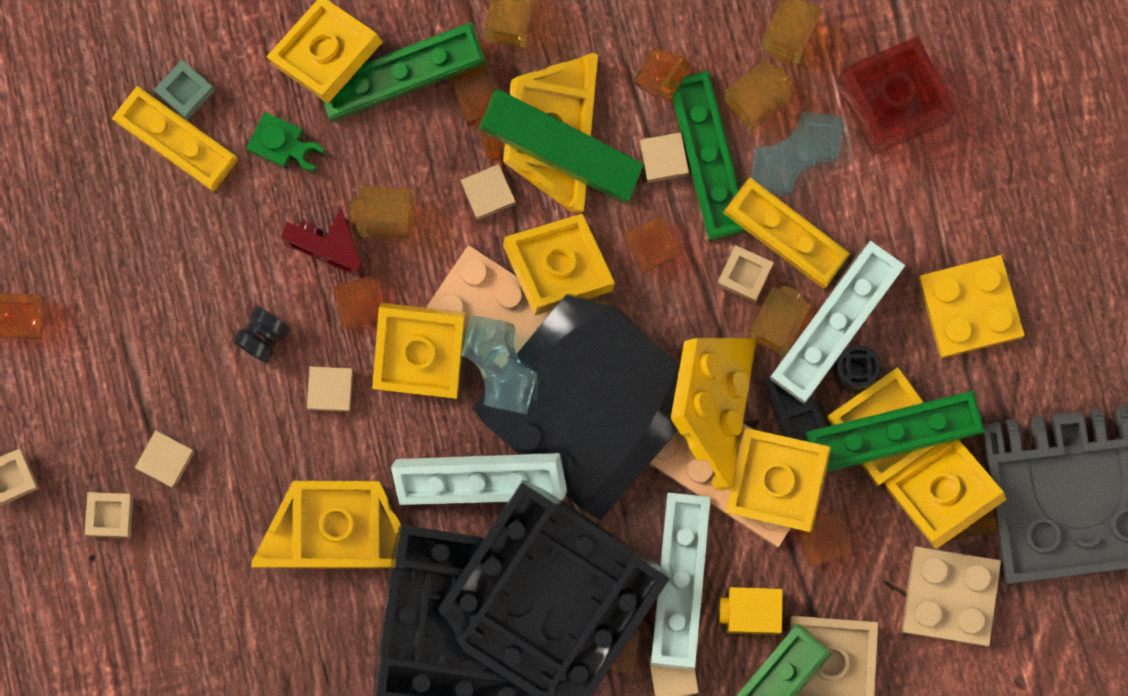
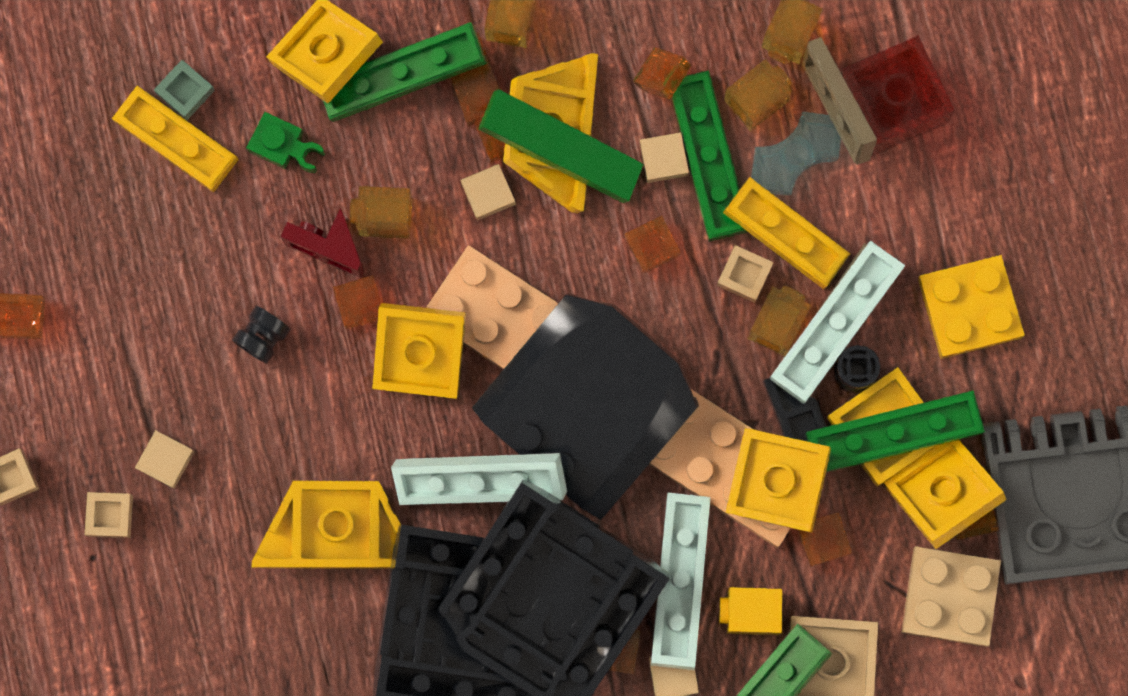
tan tile [307,366,353,413] -> none
clear light blue tile [461,315,538,415] -> none
yellow plate [503,214,615,316] -> none
yellow wing [671,338,756,491] -> none
none -> dark tan tile [802,37,877,165]

